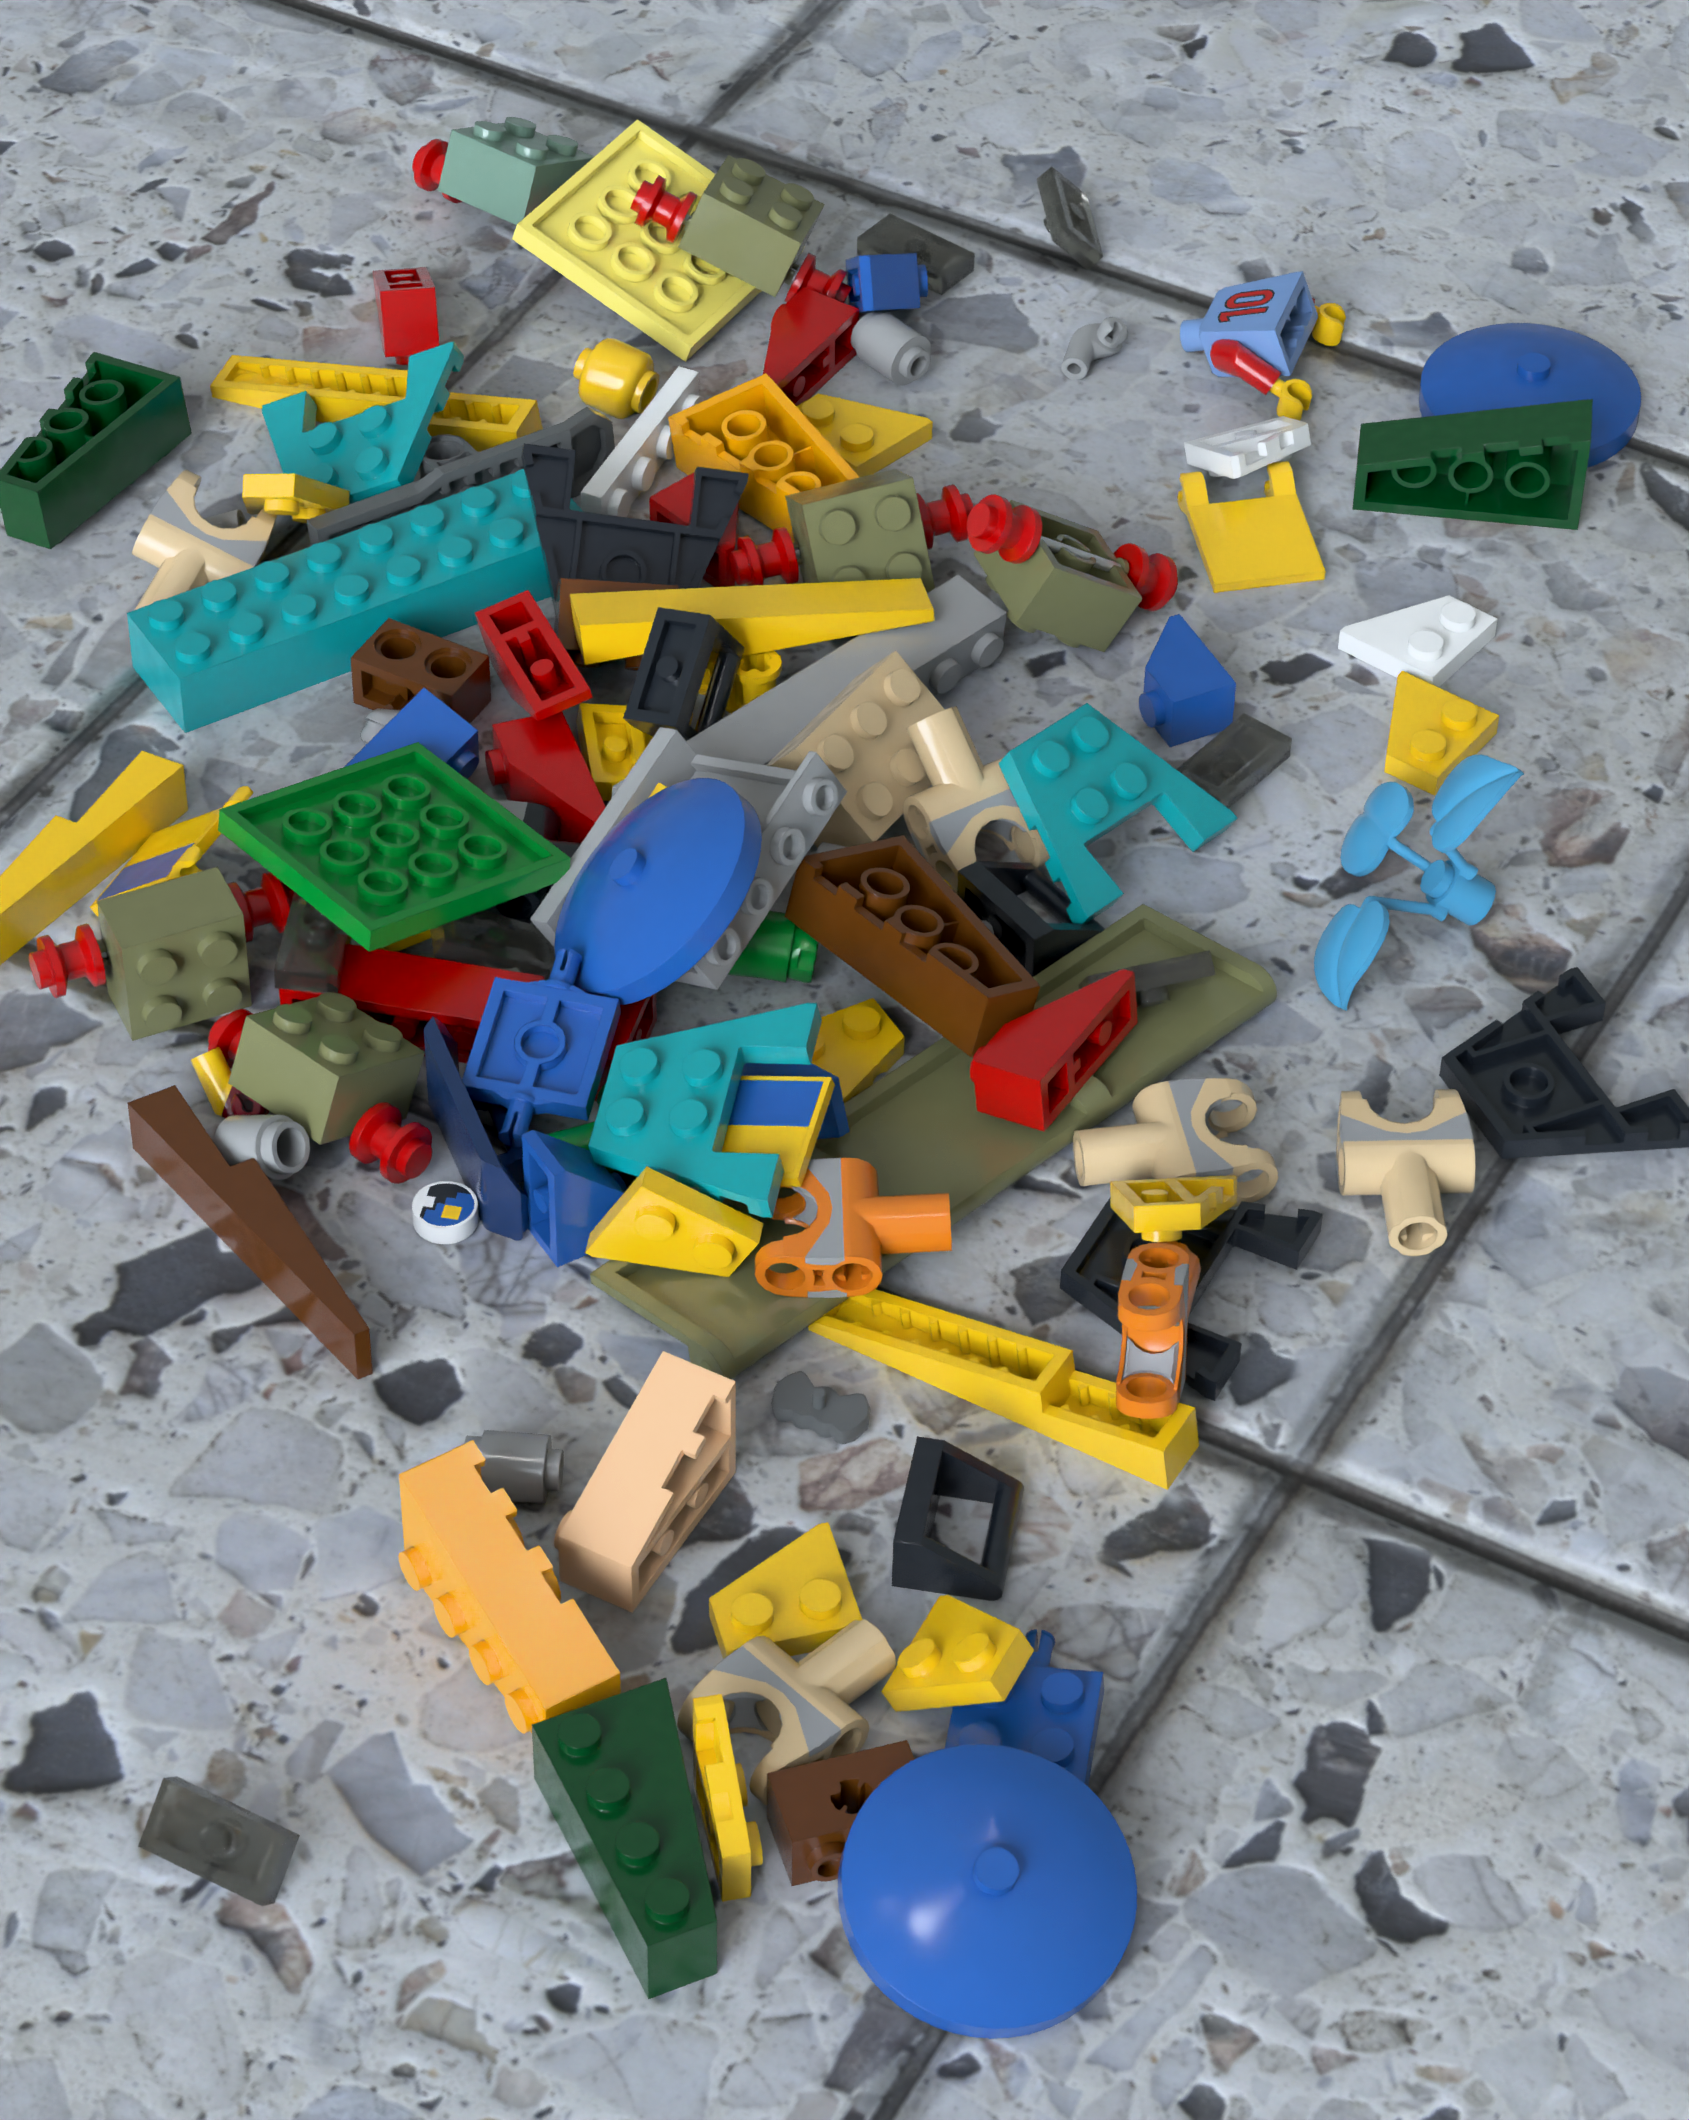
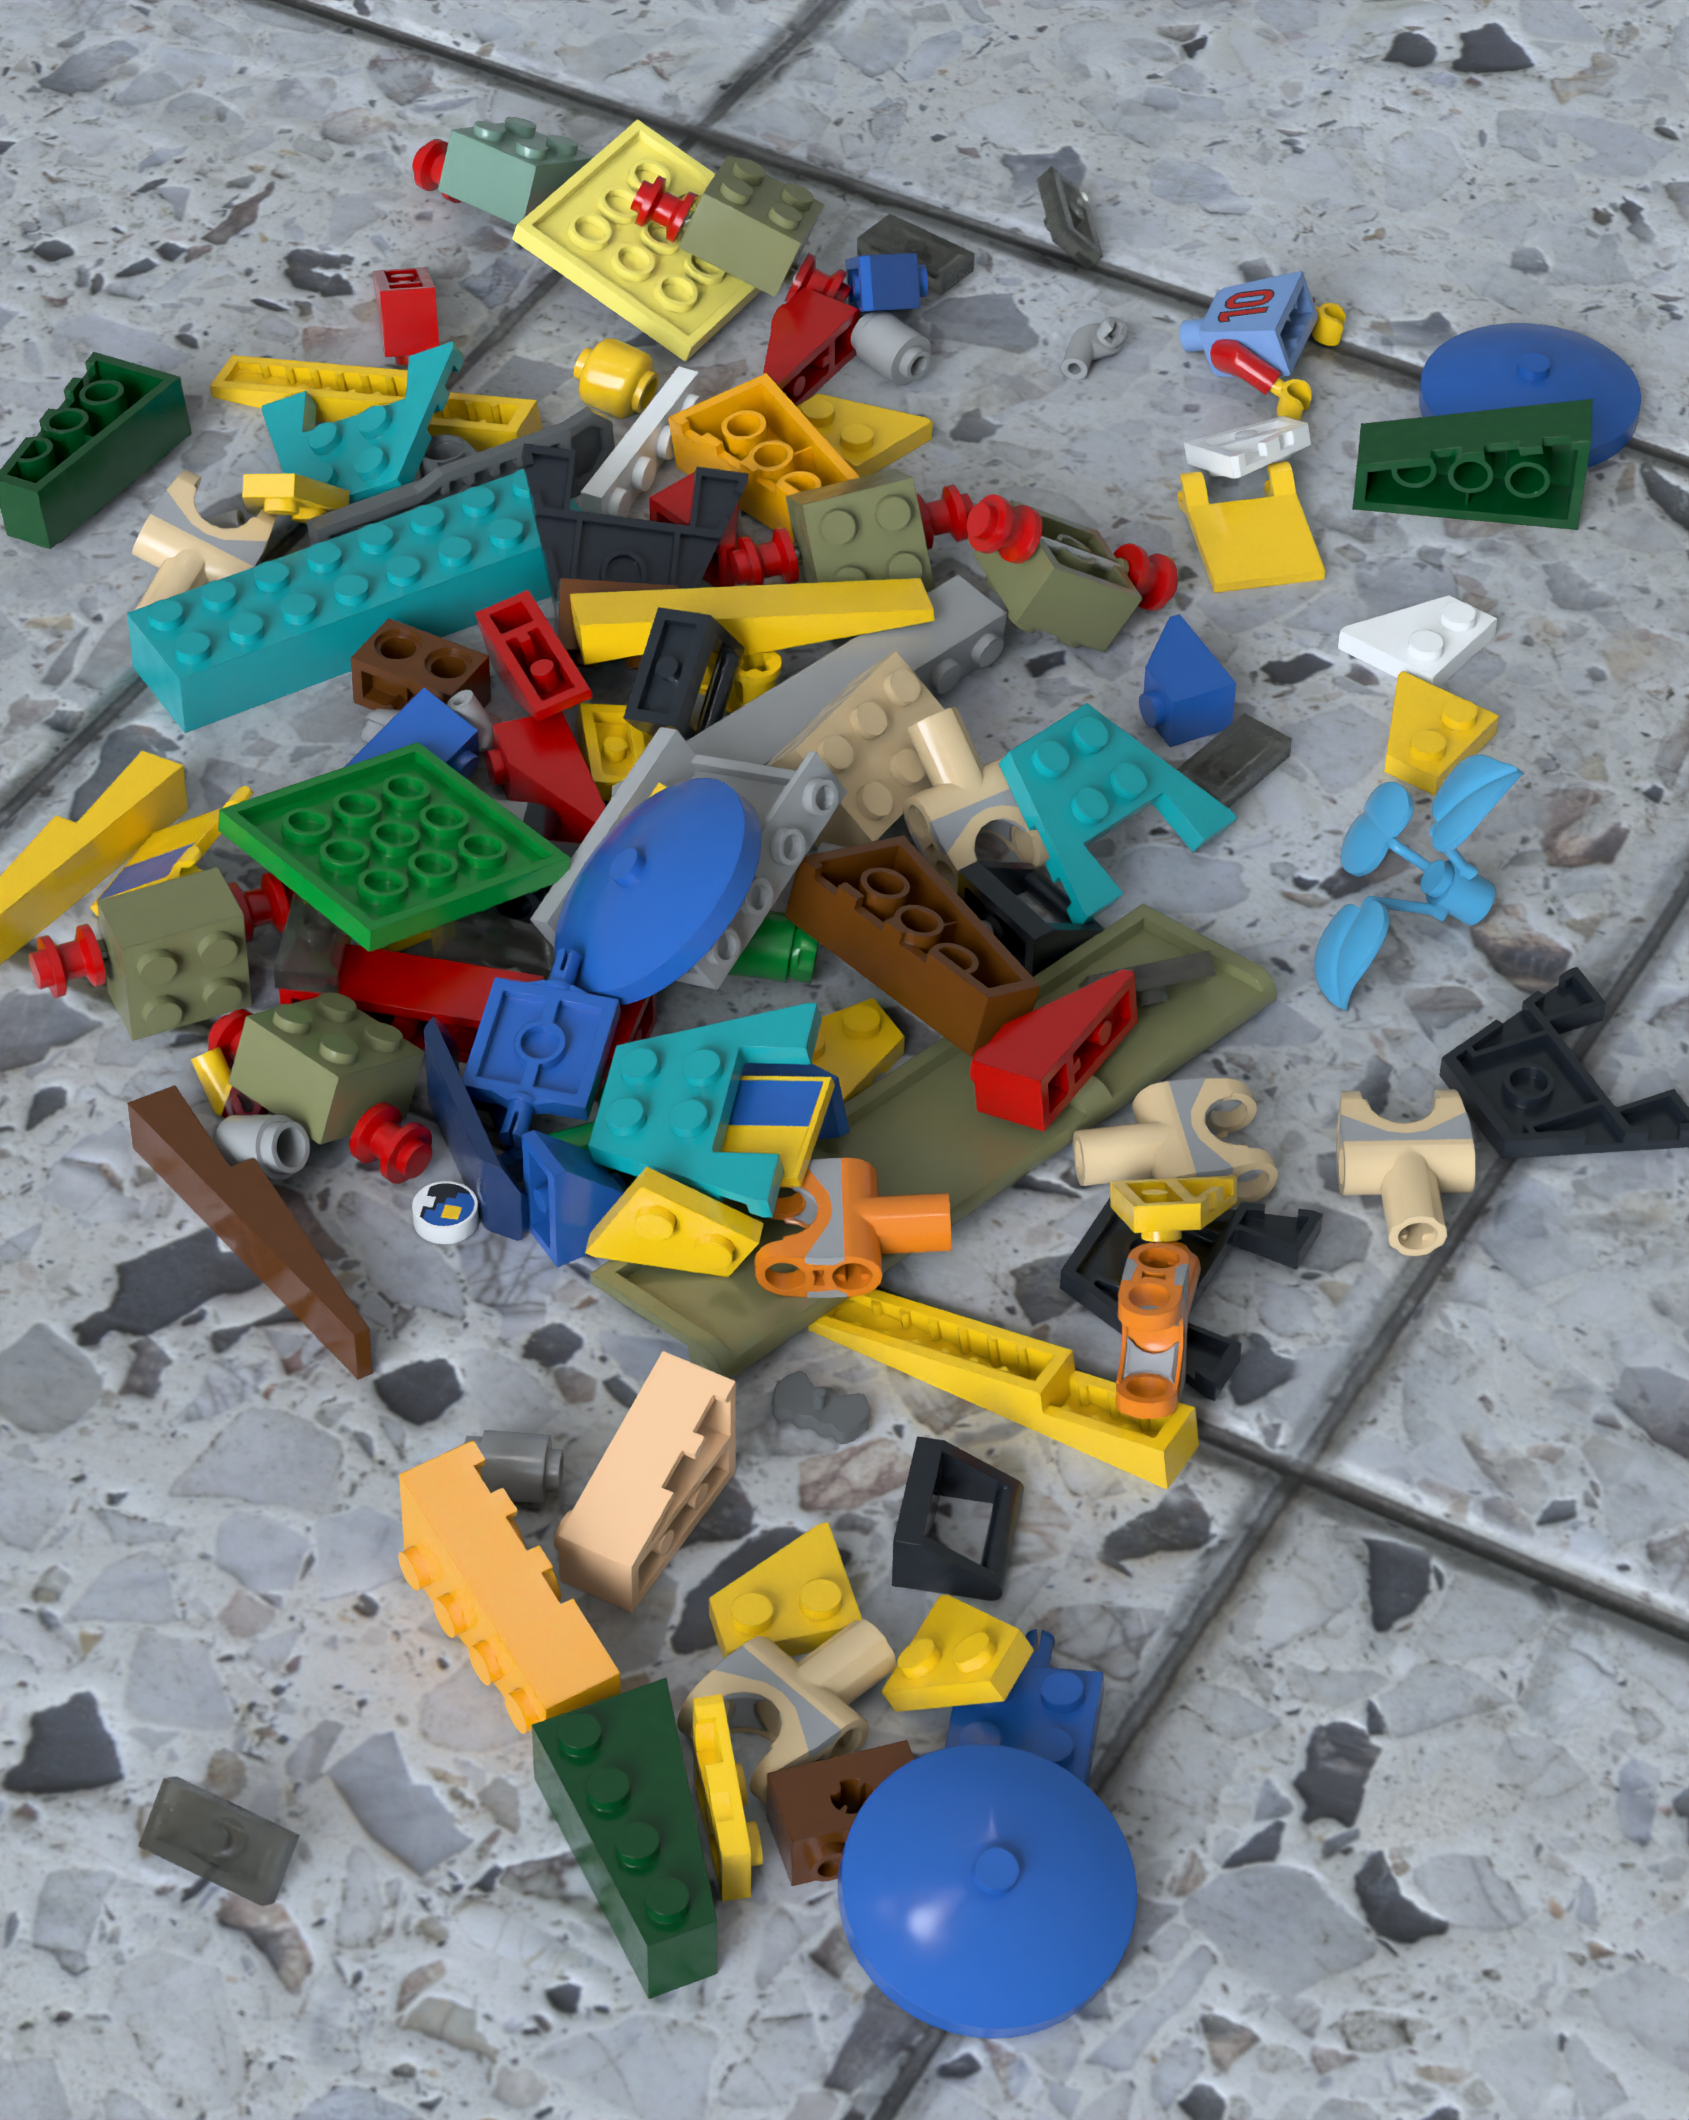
none -> light grey arm [447,690,502,752]

